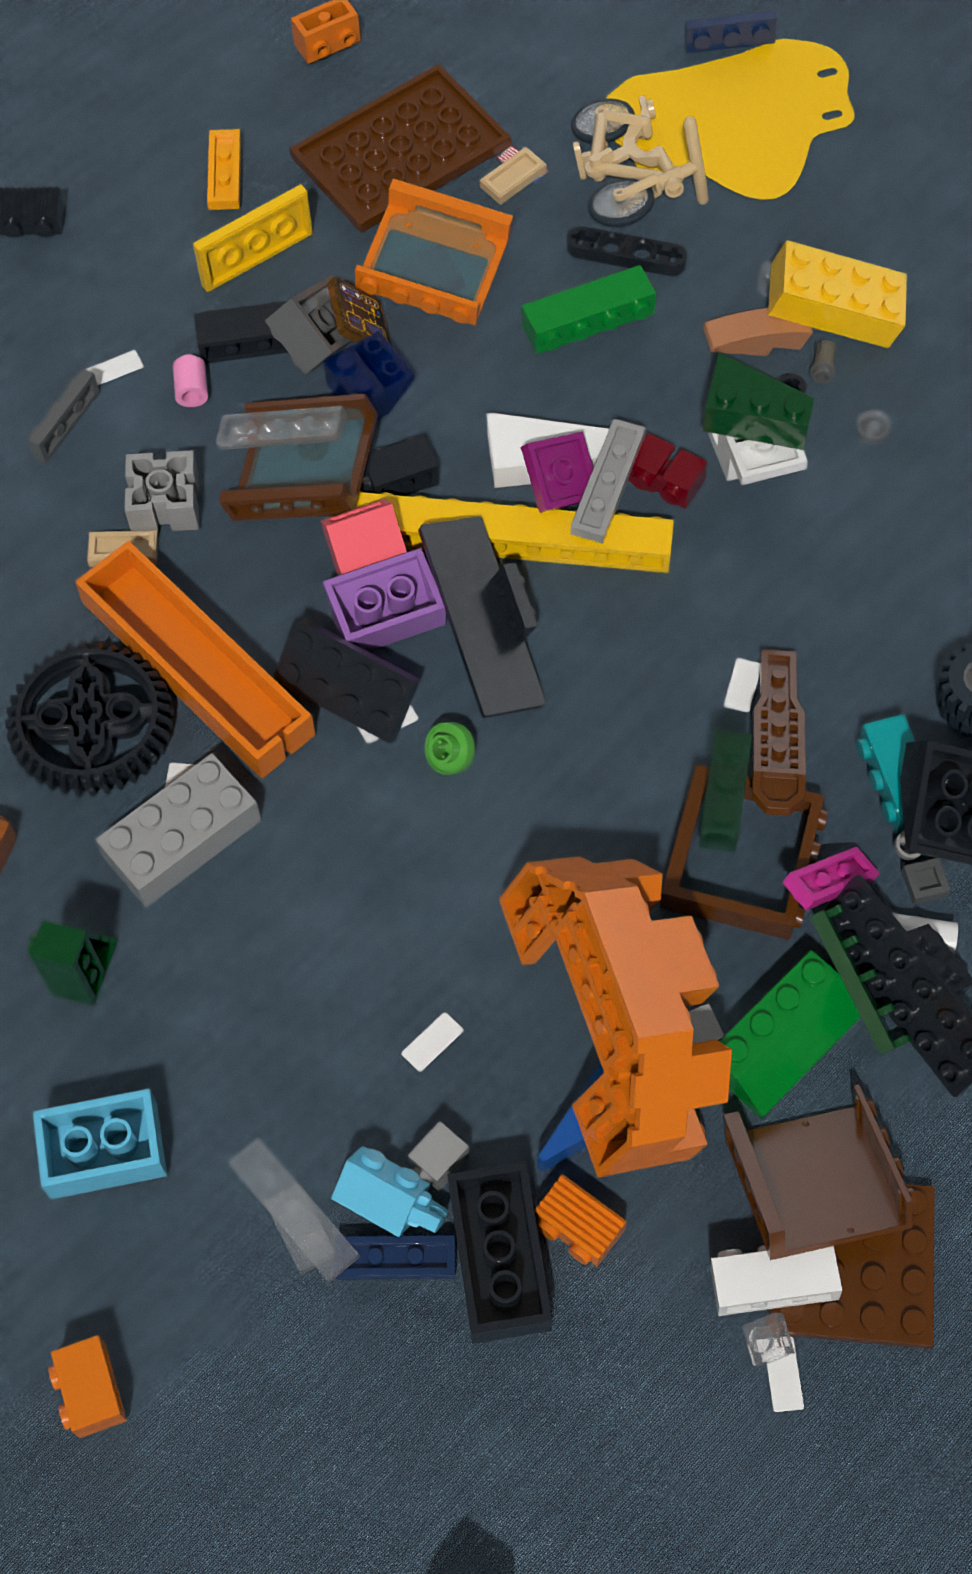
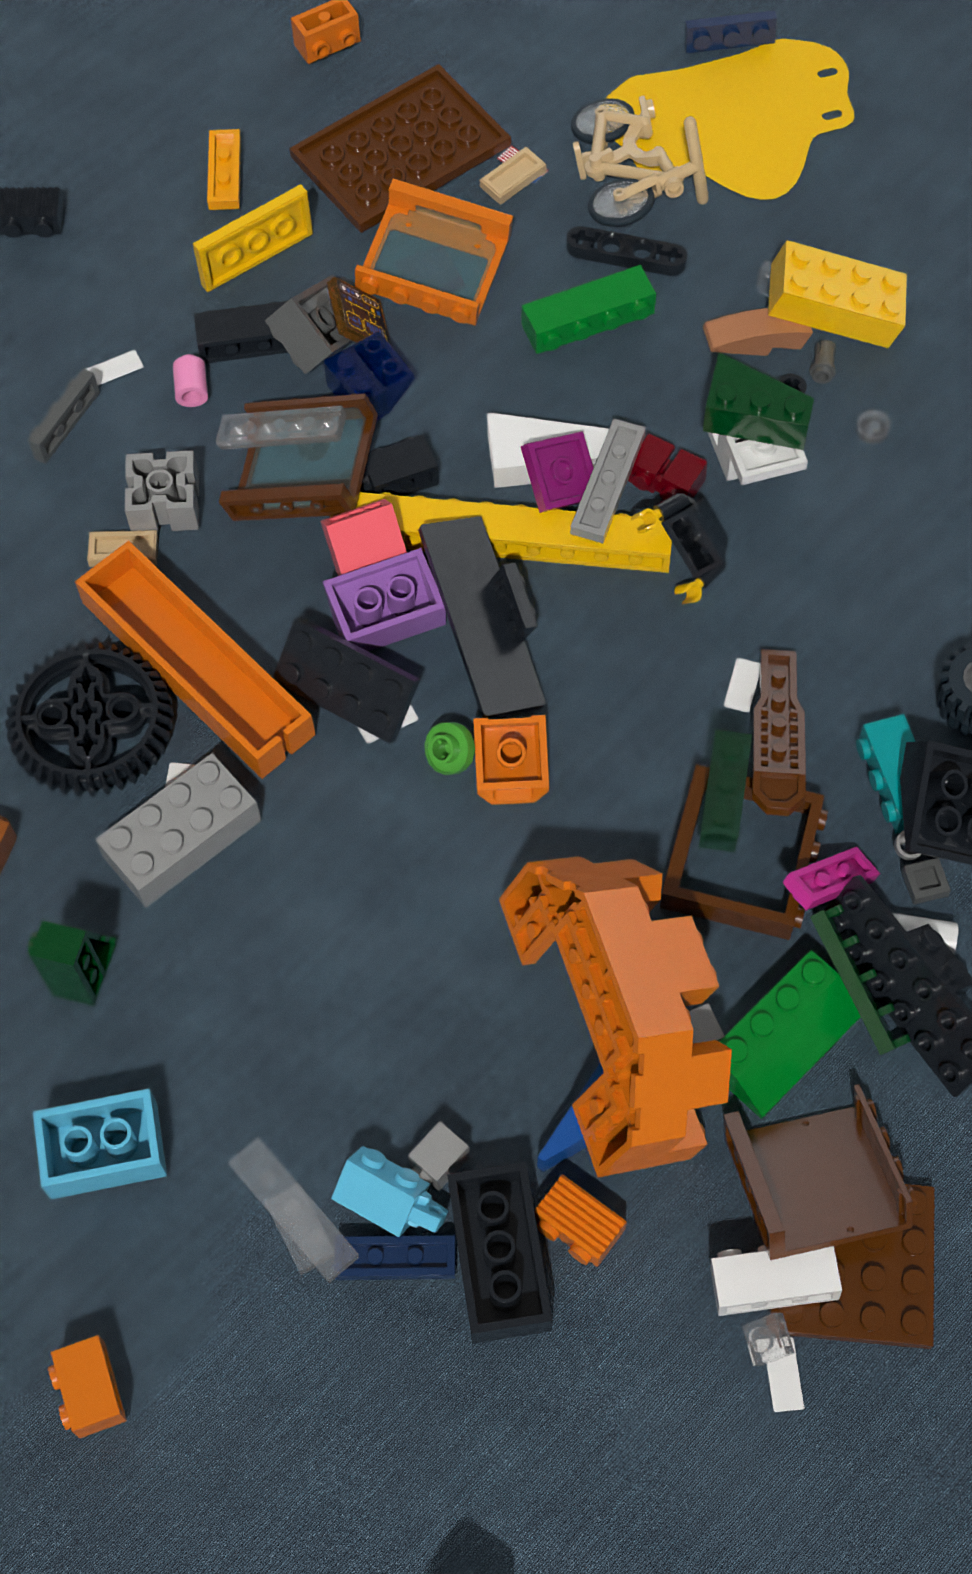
white sticker [401,1012,464,1072] -> none
none -> orange slope [473,715,549,805]
none -> black torso [631,493,729,604]

